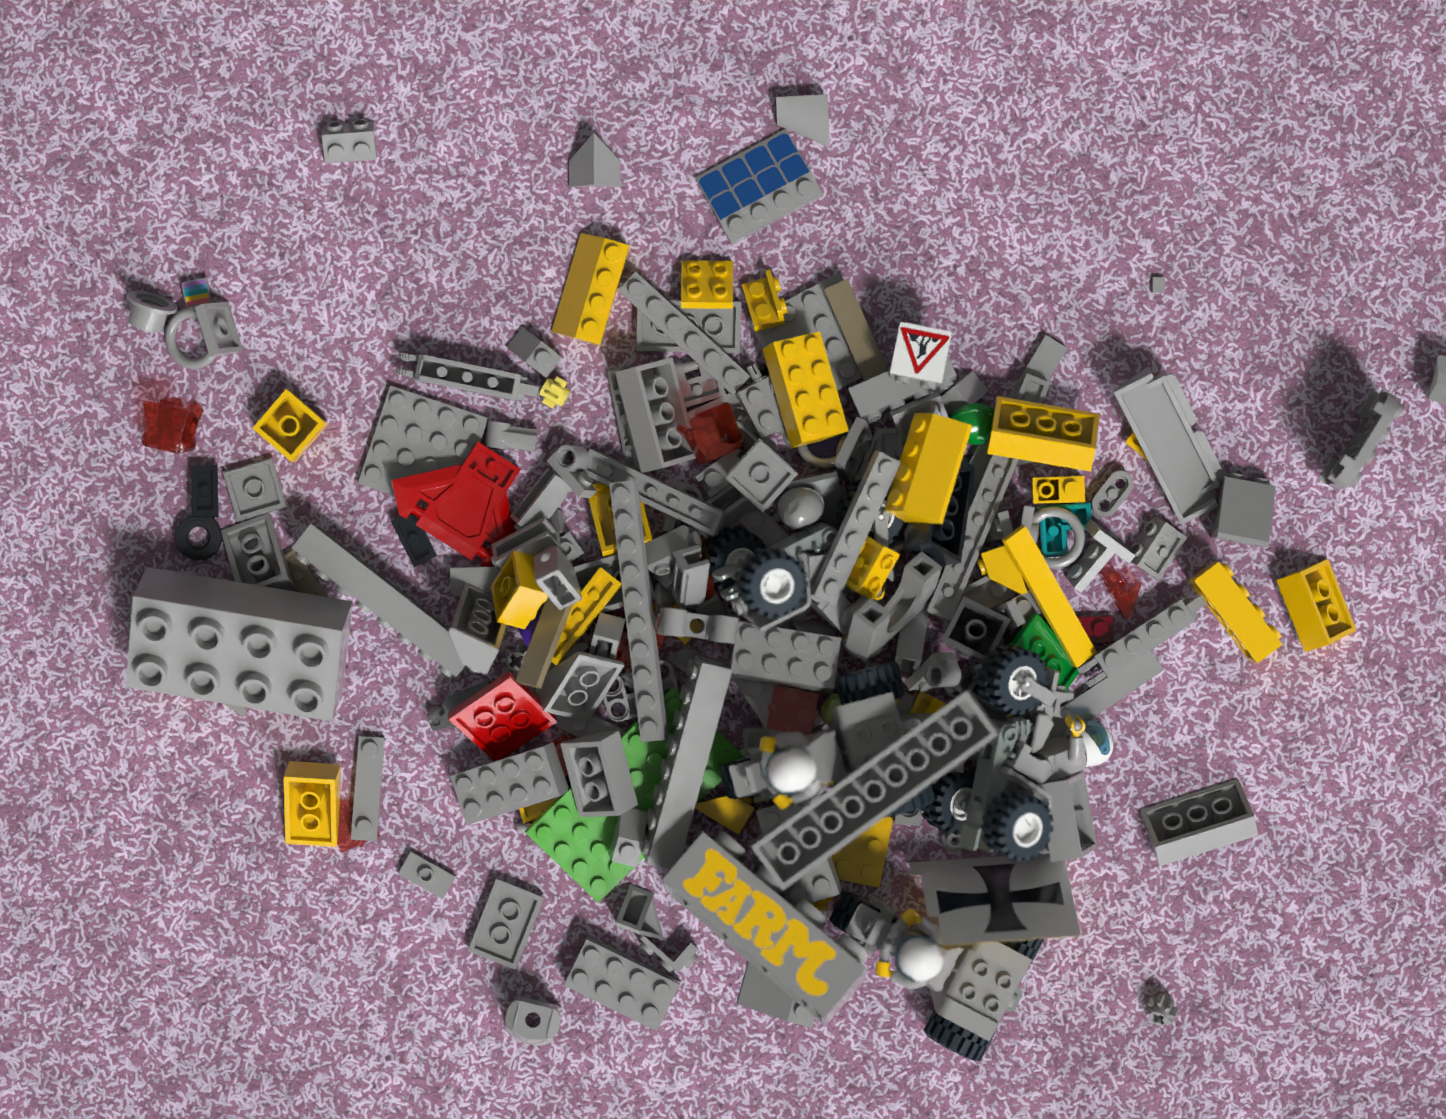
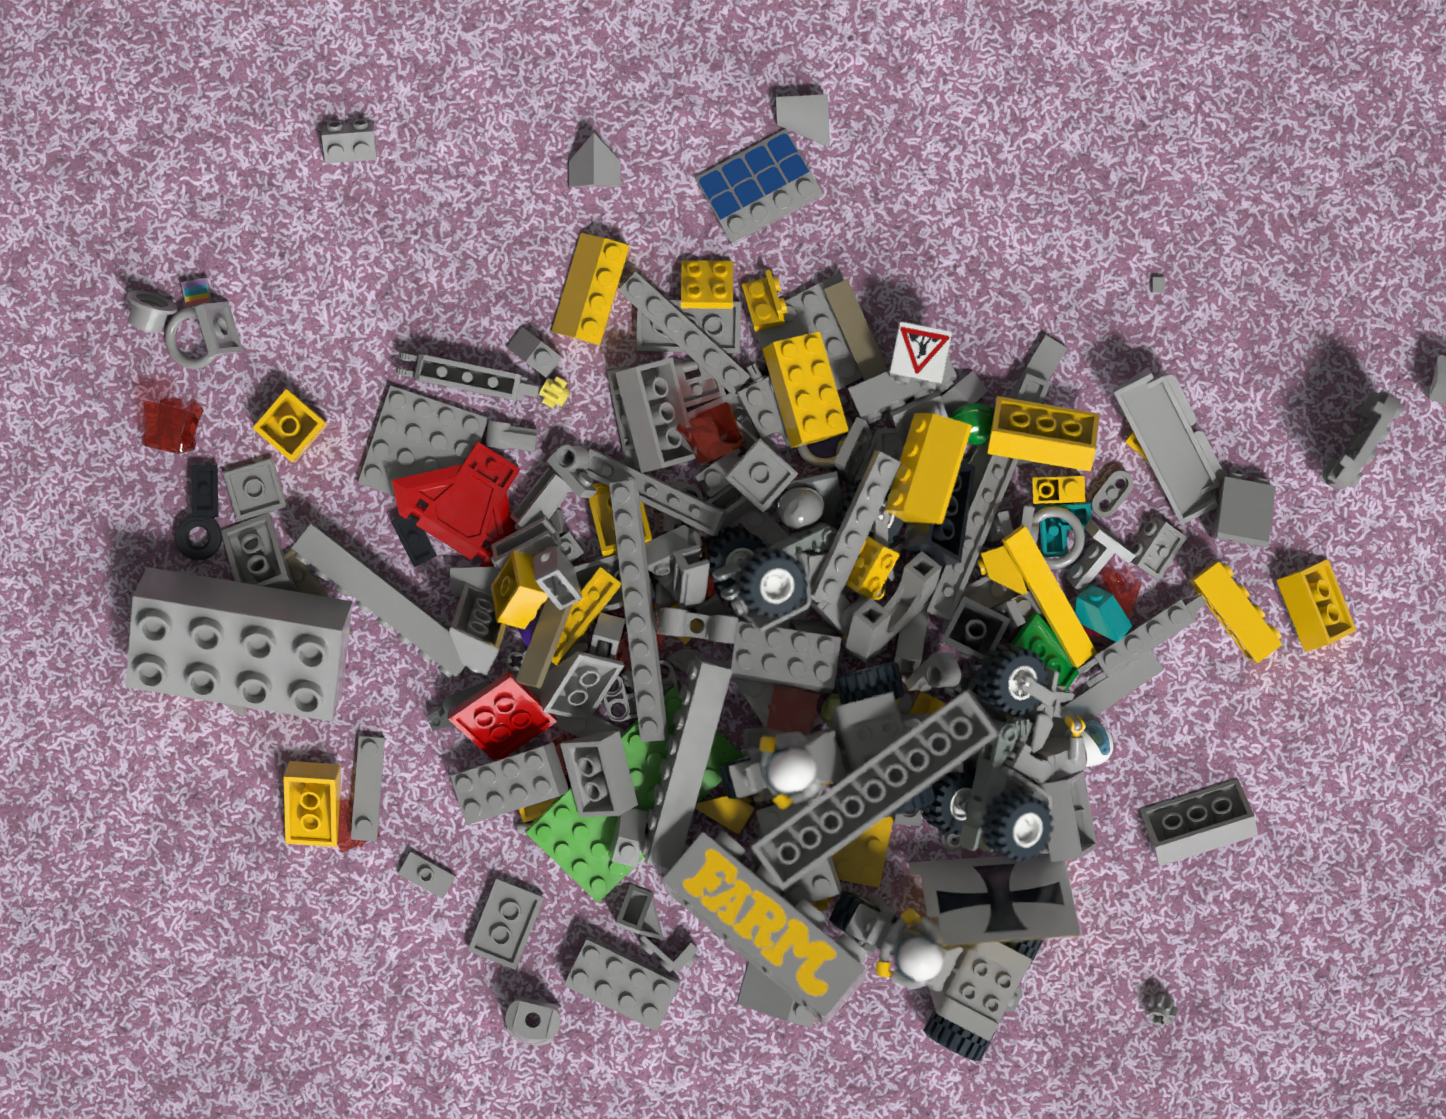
none -> teal slope [1075,584,1132,643]

